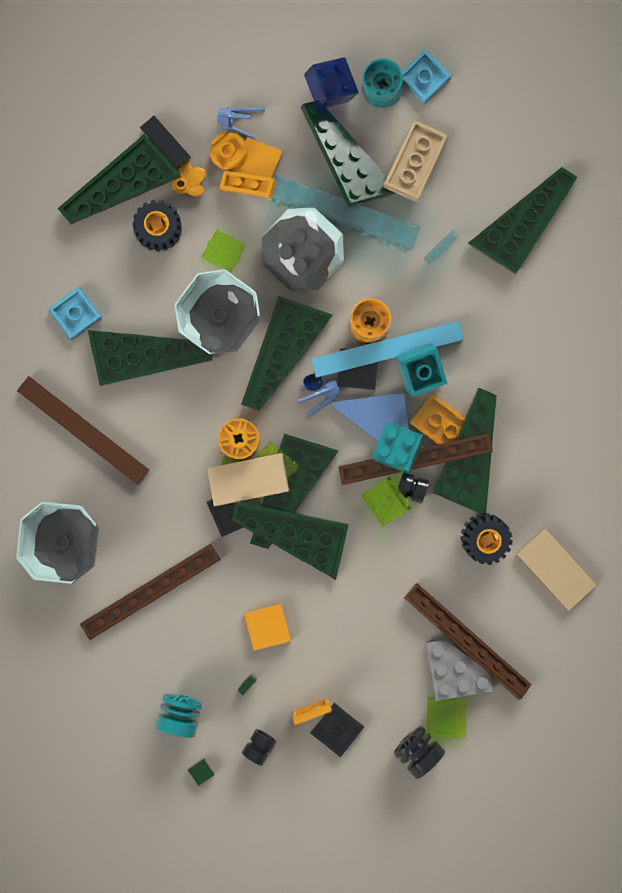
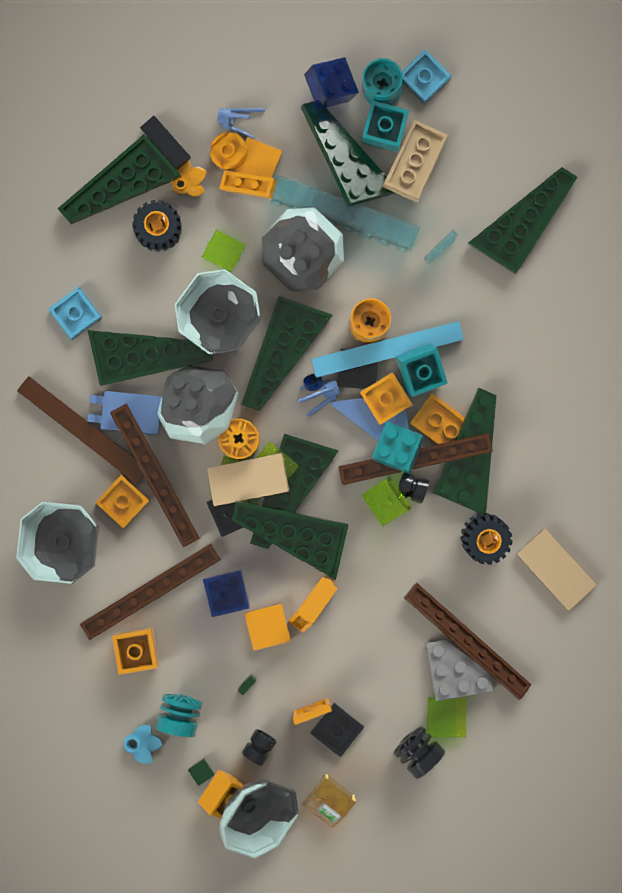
none -> medium blue tile [87,391,161,435]
none -> light orange tile [95,475,150,529]
none -> reddish brown tile [110,403,200,548]
none -> light orange brick [112,627,159,675]
none -> medium azure plate [123,725,162,764]
none -> dark grey rock [157,365,238,445]
none -> light orange slope [198,770,245,819]
none -> clear blue brick [203,569,251,617]
none -> rock [219,779,299,859]
none -> light orange slope [288,577,338,633]
none -> clear yellow slope [302,773,356,828]
none -> light orange tile [360,372,413,425]
none -> teal brick [361,100,409,153]

